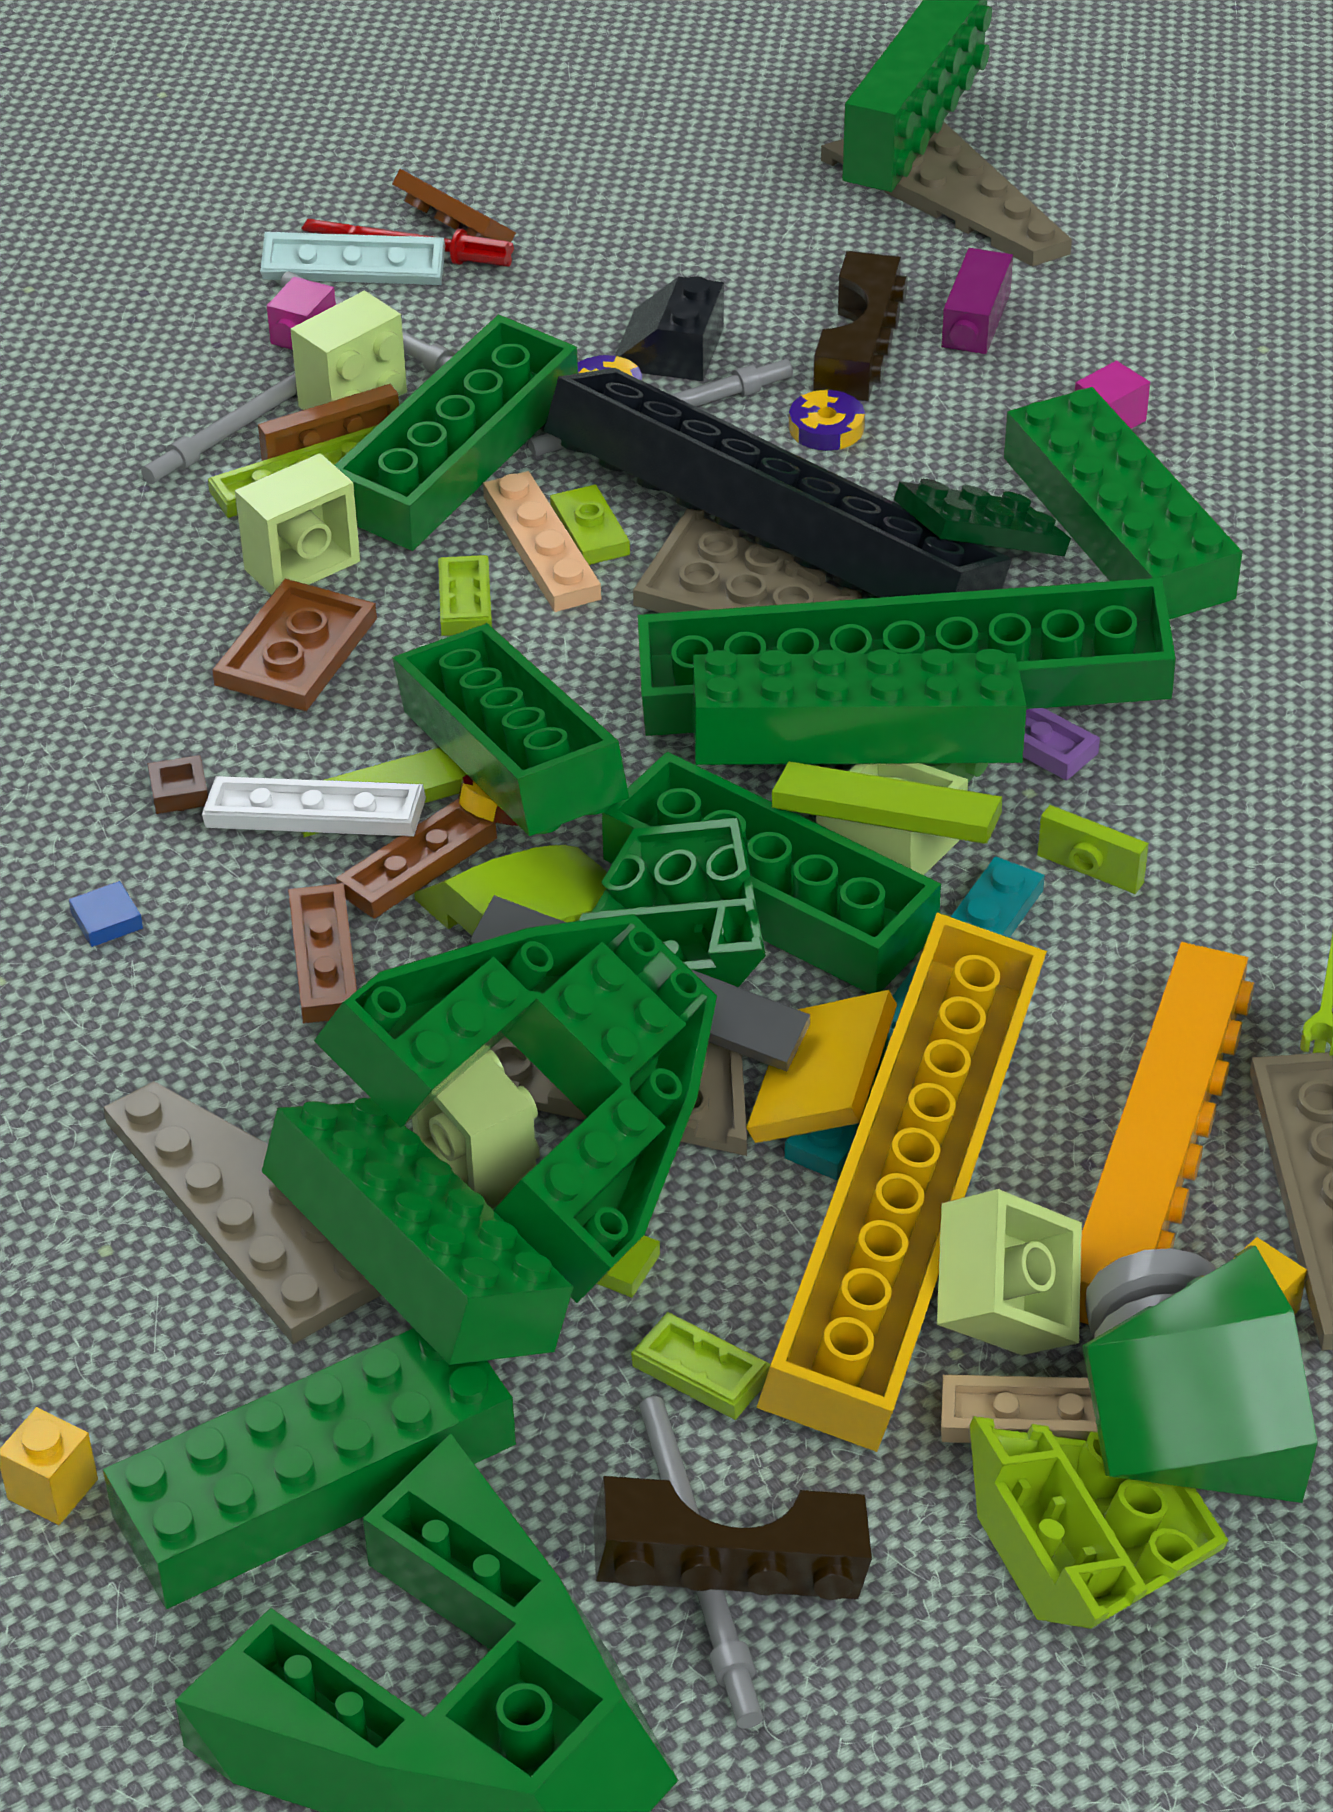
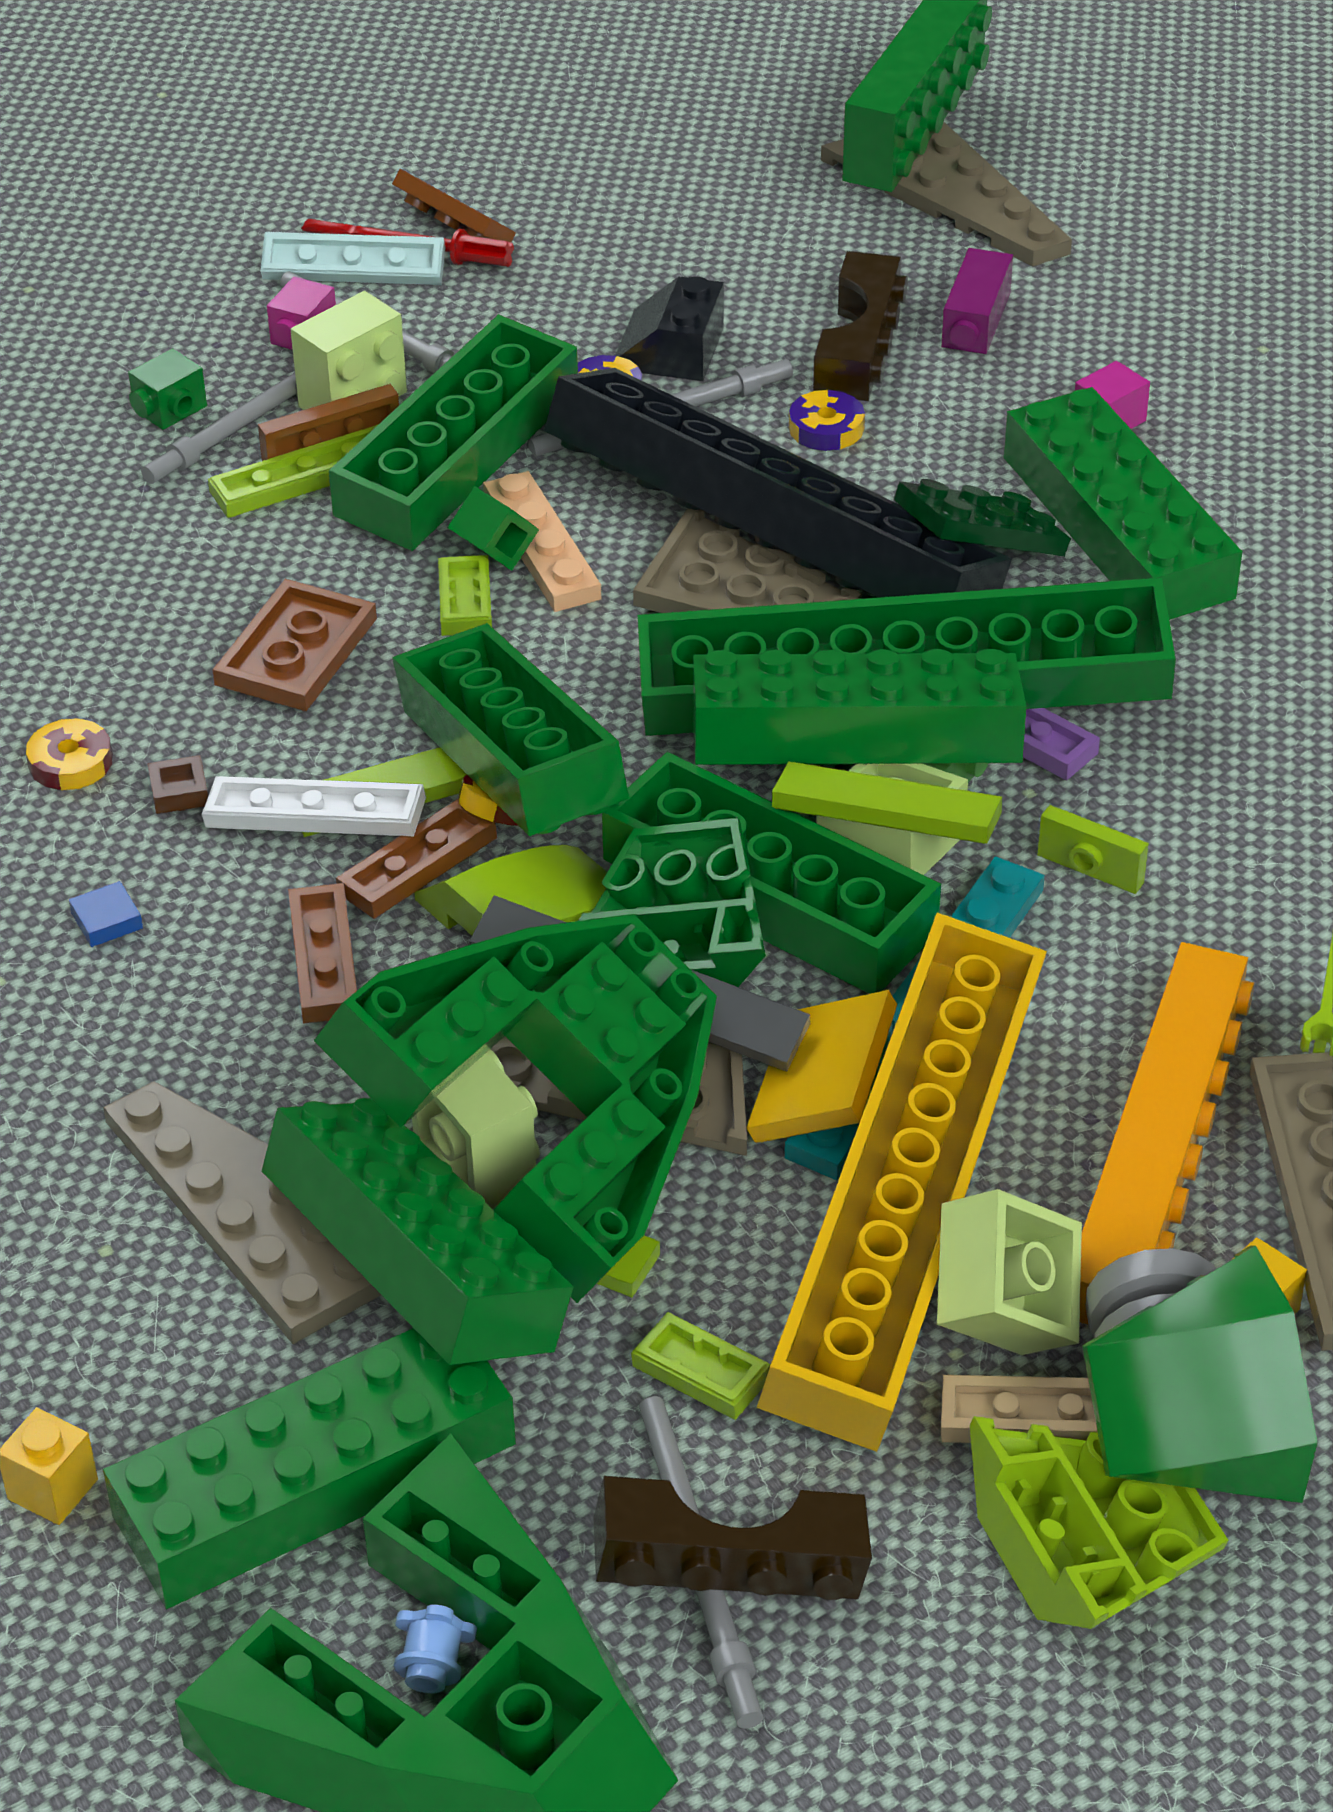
yellowish green brick [235,453,360,595] -> none
lime plate [550,484,630,565] -> none
none -> yellow piece [26,718,113,790]
none -> green brick [128,348,207,430]
none -> light blue brick [394,1605,477,1693]
none -> green brick [447,486,540,571]

